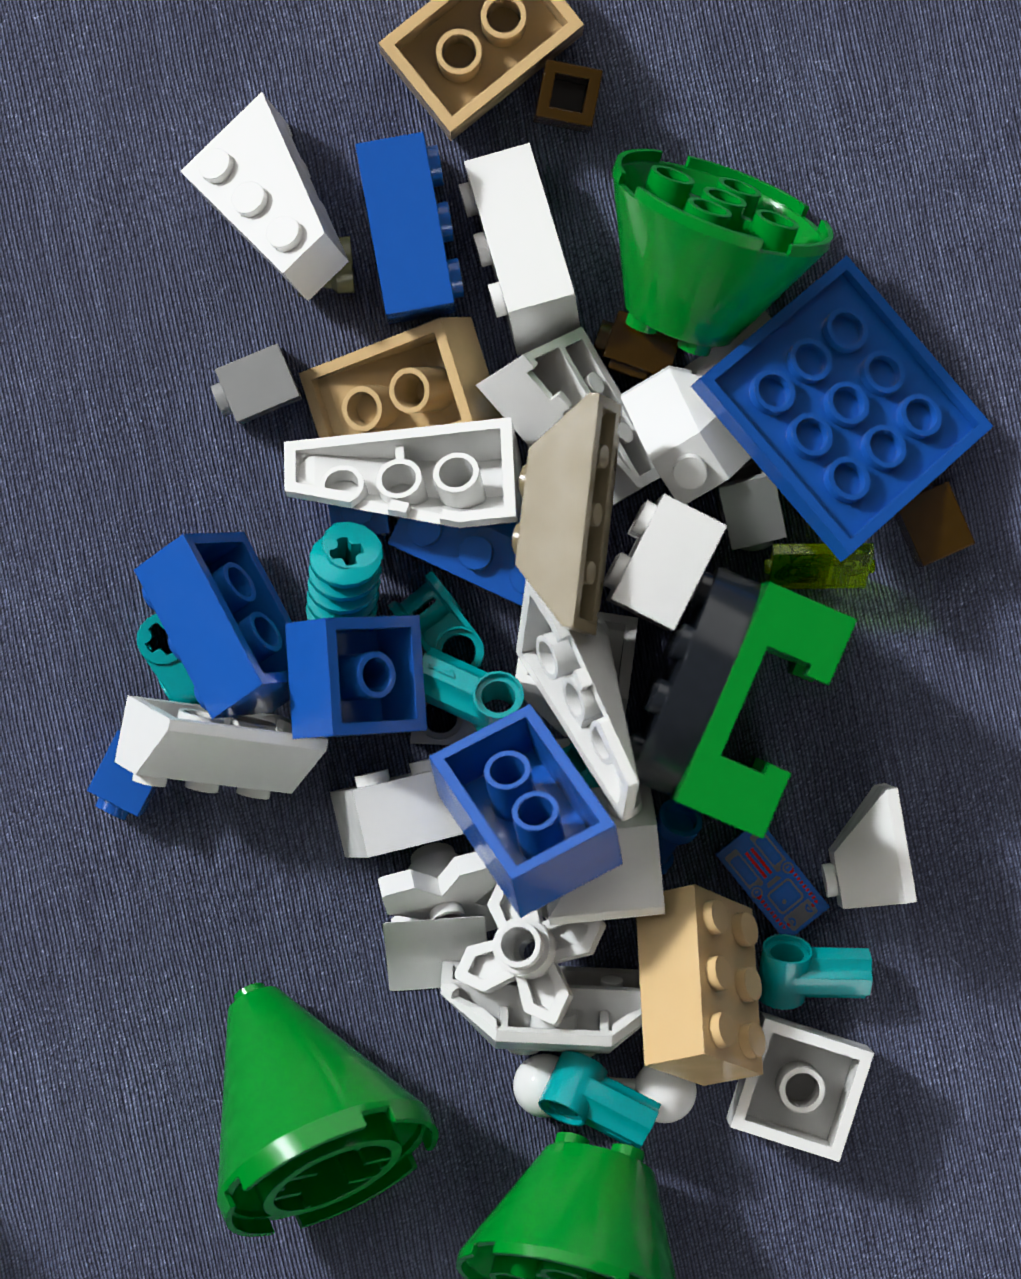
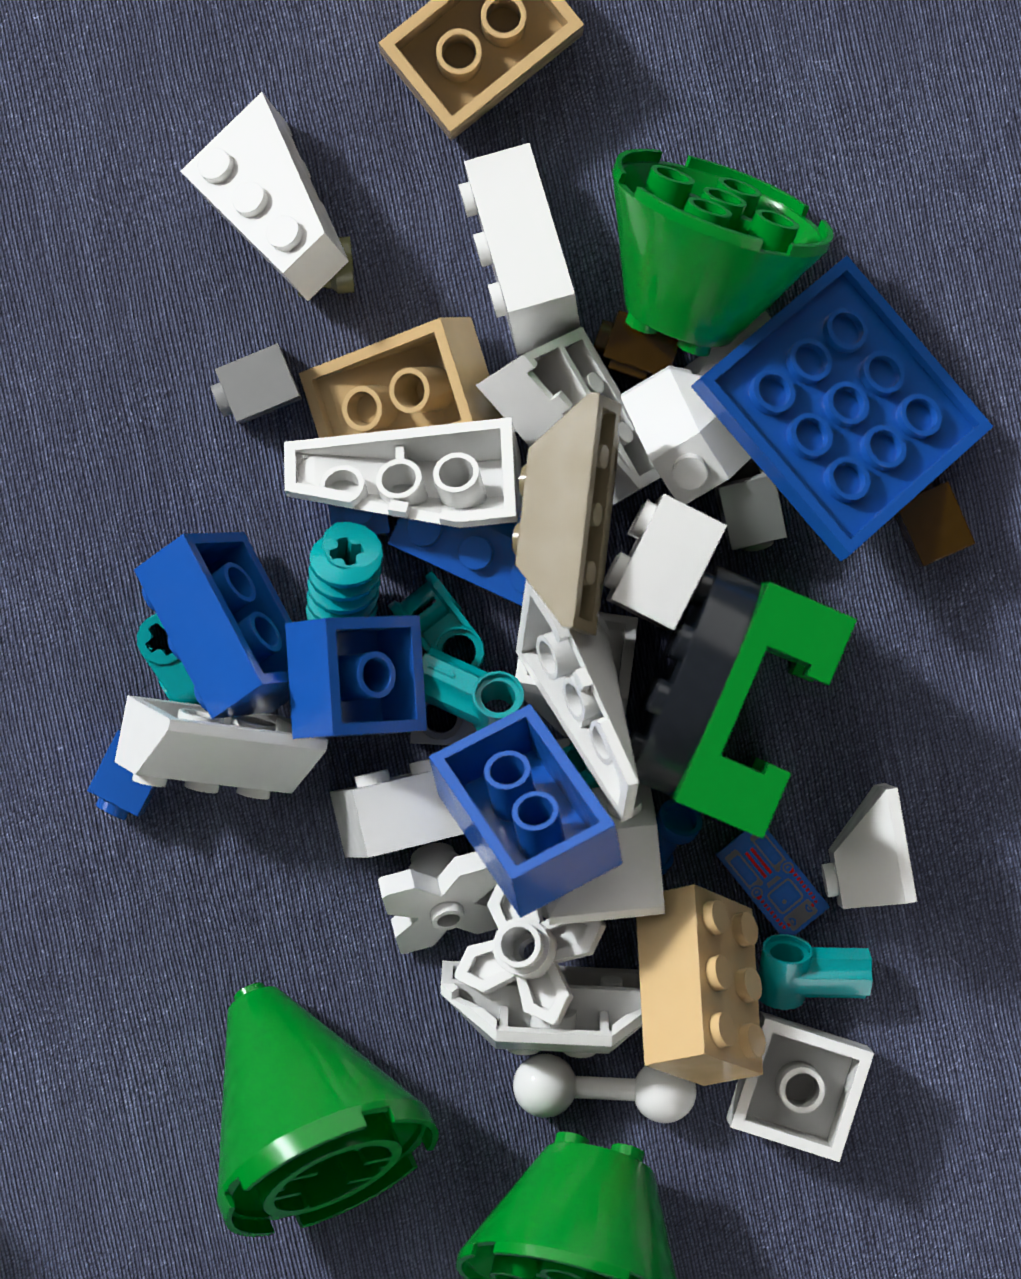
blue brick [355,132,464,324] -> none
white sticker [382,916,487,991] -> none
dark brown brick [533,59,603,133] -> none
teal piece [538,1051,661,1149] -> none
clear neon green piece [764,543,875,589] -> none

